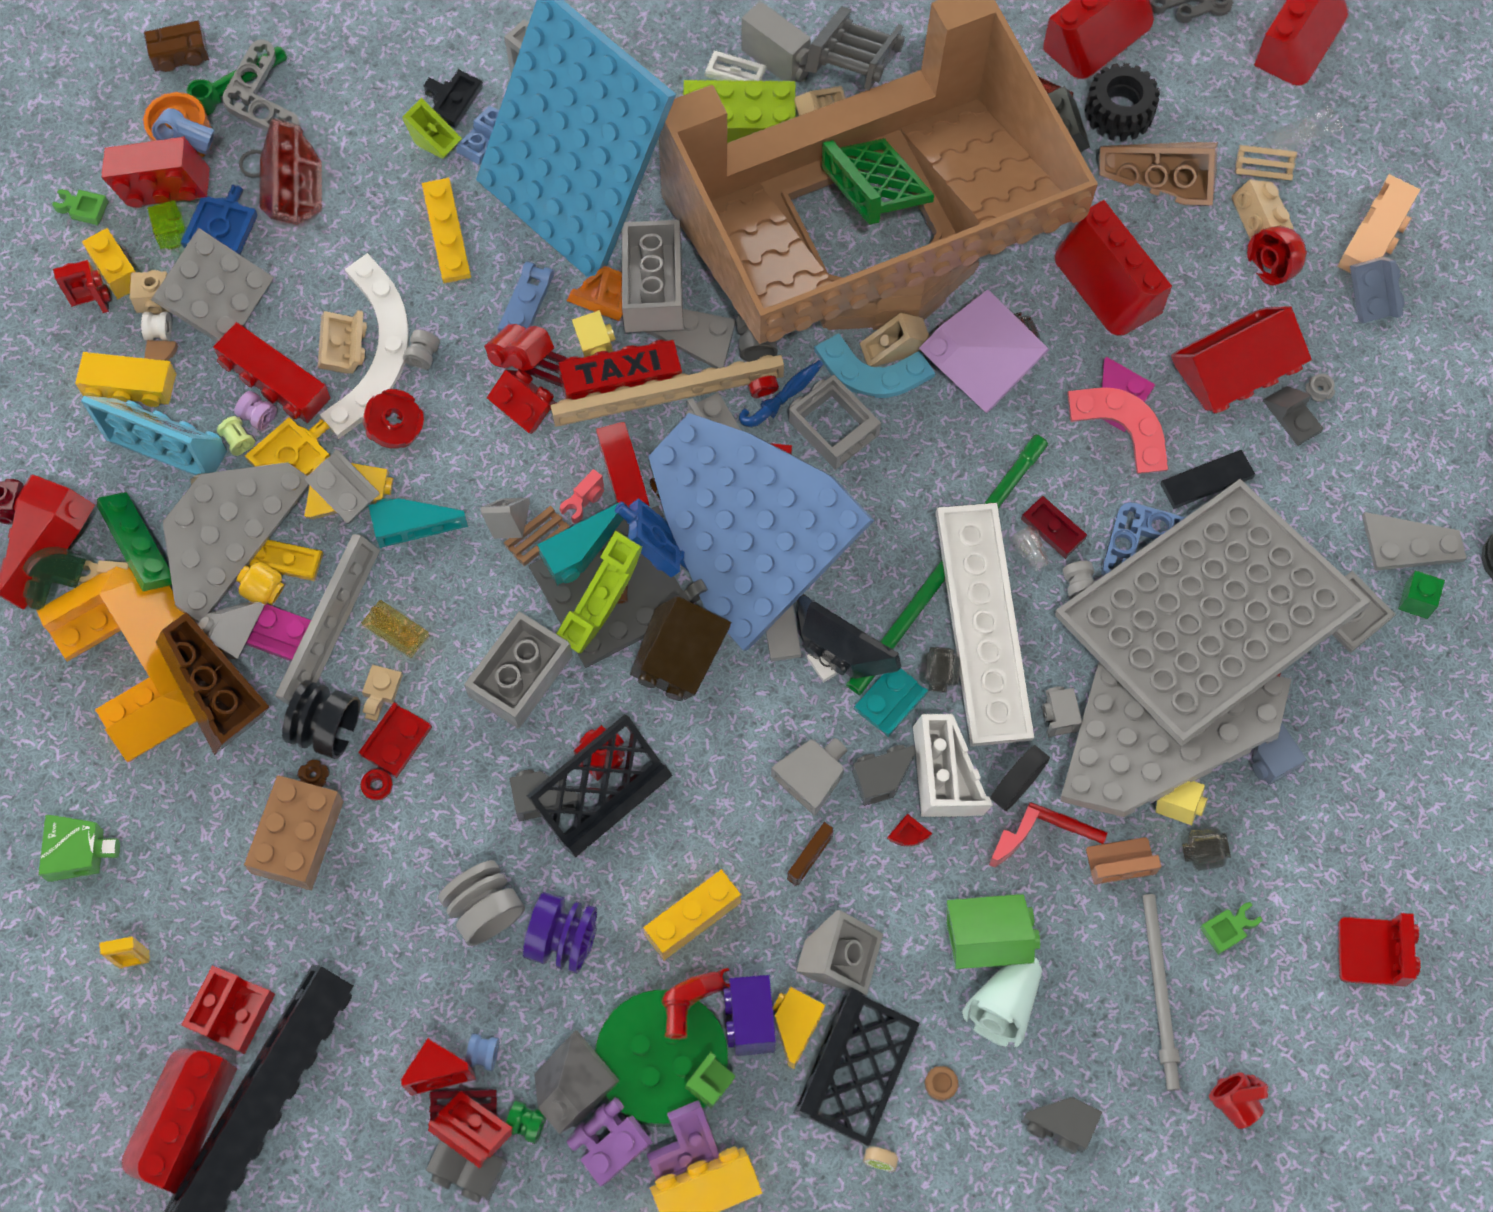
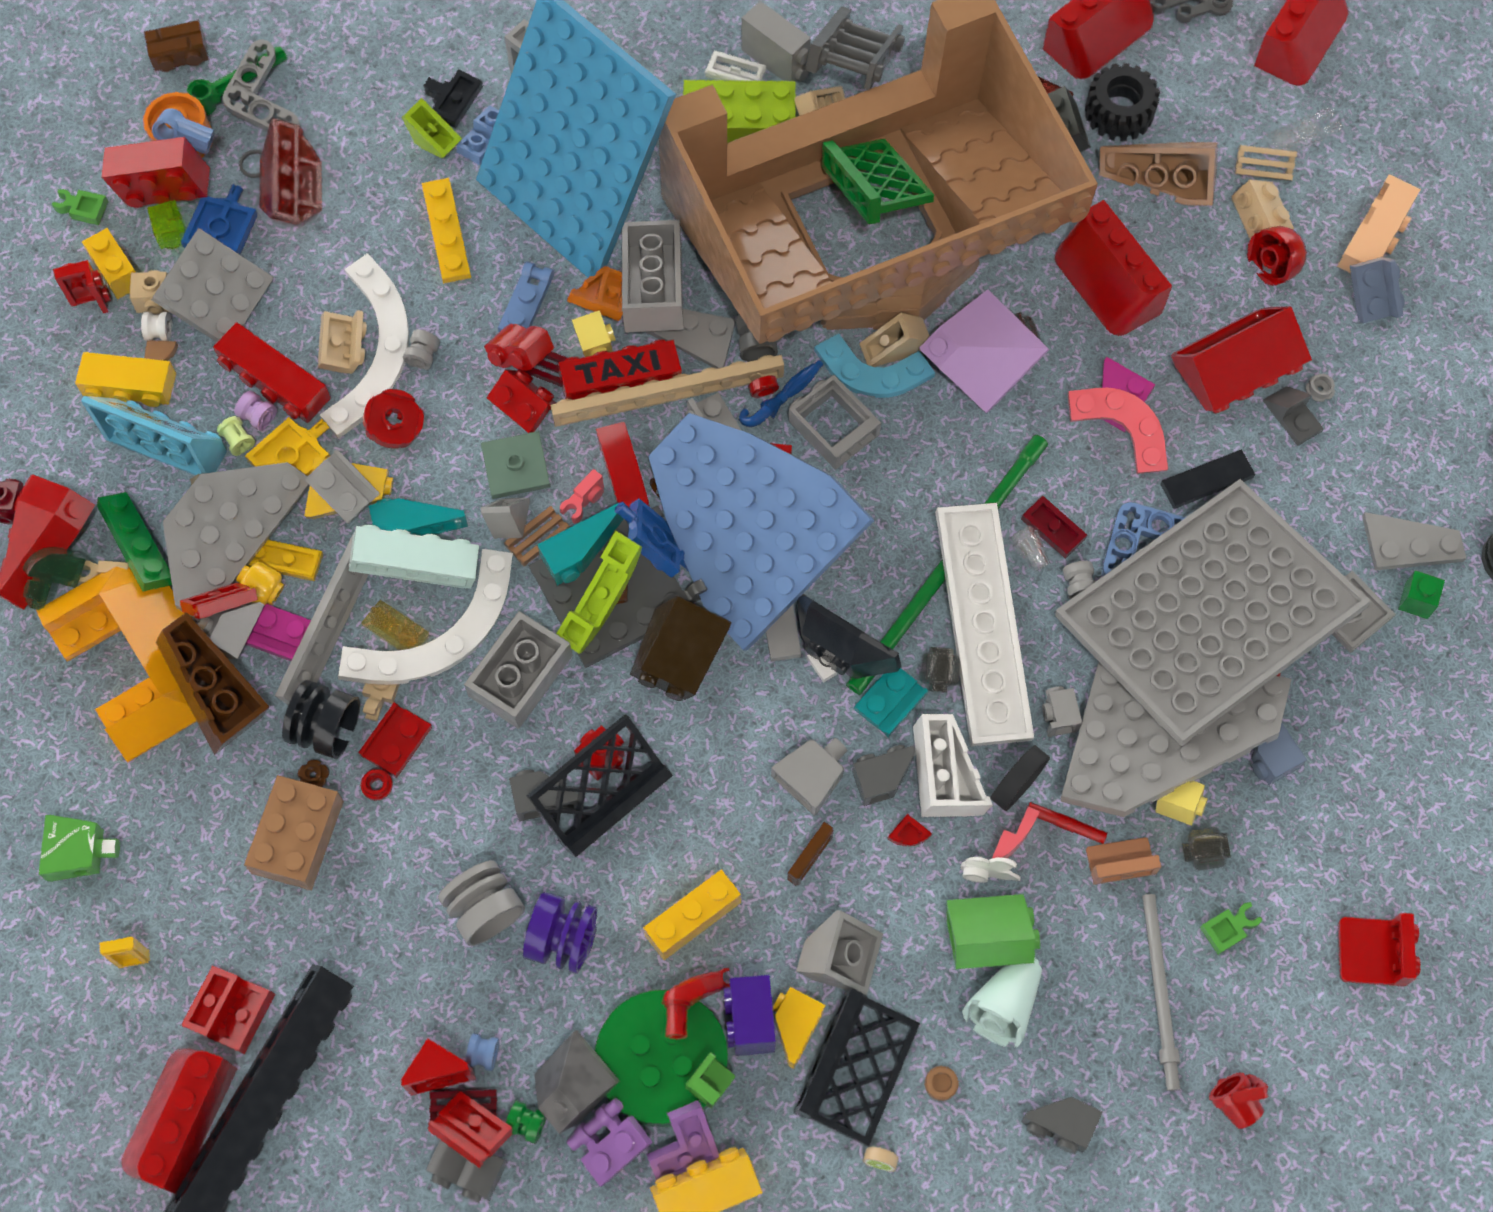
none -> red plate [179,583,258,619]
none -> white plate [338,549,513,685]
none -> light aqua brick [349,525,479,588]
none -> sand green plate [481,431,551,499]
none -> white plate [961,857,1020,883]

